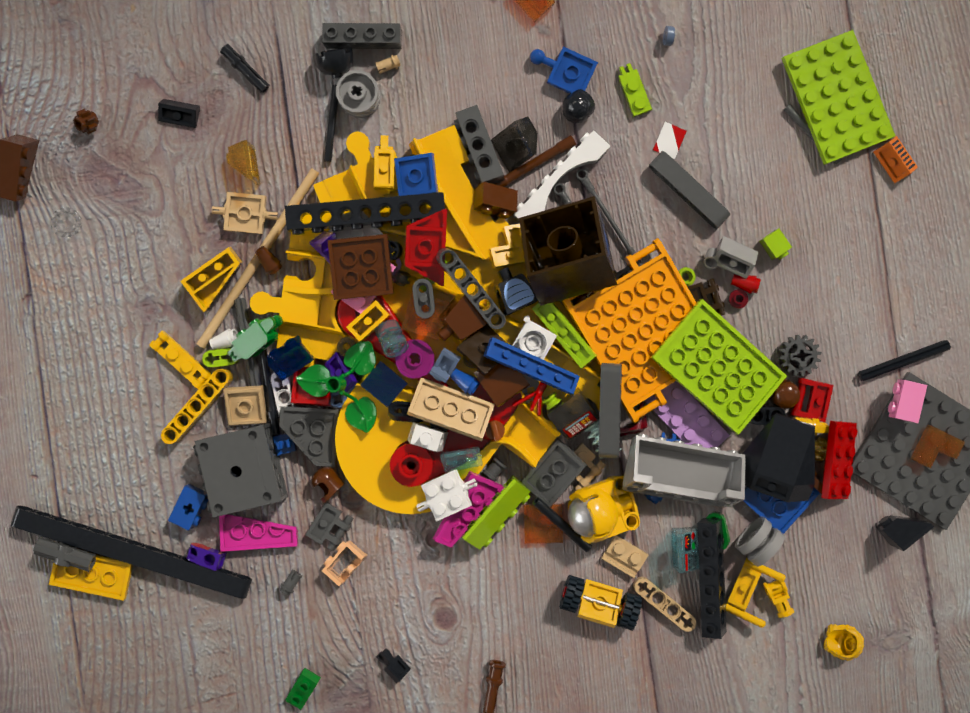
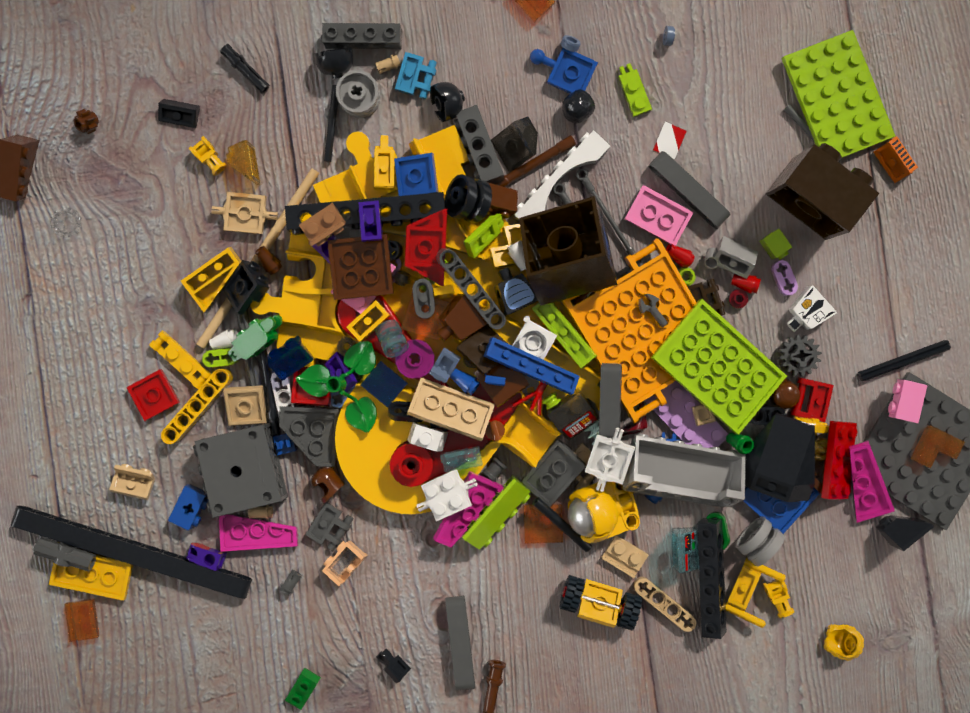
none -> clear orange plate [64,599,99,642]
none -> tan bracket [109,464,155,500]
none -> red plate [126,369,180,421]
none -> yellow connector [189,136,227,176]
none -> black plate [222,260,270,315]
none -> tan pin [248,504,273,520]
none -> medium nougat bracket [299,202,346,247]
none -> dark purple slope [358,200,382,242]
none -> dark azure plate [395,52,437,99]
none -> black cylinder [430,82,465,122]
none -> yellow plate [433,285,454,299]
none -> black wheel [445,174,492,223]
none -> dark grey beam [445,595,475,691]
none -> lime hinge [463,214,504,258]
none -> blue tile [485,375,506,386]
none -> white cone [507,240,526,271]
none -> sand blue tile [560,35,581,52]
none -> white plate [585,428,635,492]
none -> bright pink plate [624,185,694,245]
none -> dark grey bar [638,294,668,327]
none -> red cone [666,243,695,268]
none -> tan tile [691,404,716,426]
none -> green cone [726,432,754,454]
none -> dark brown brick [765,143,879,240]
none -> lavender beam [771,260,798,296]
none -> white torso [787,285,837,332]
none -> dark pink wing [849,441,895,523]

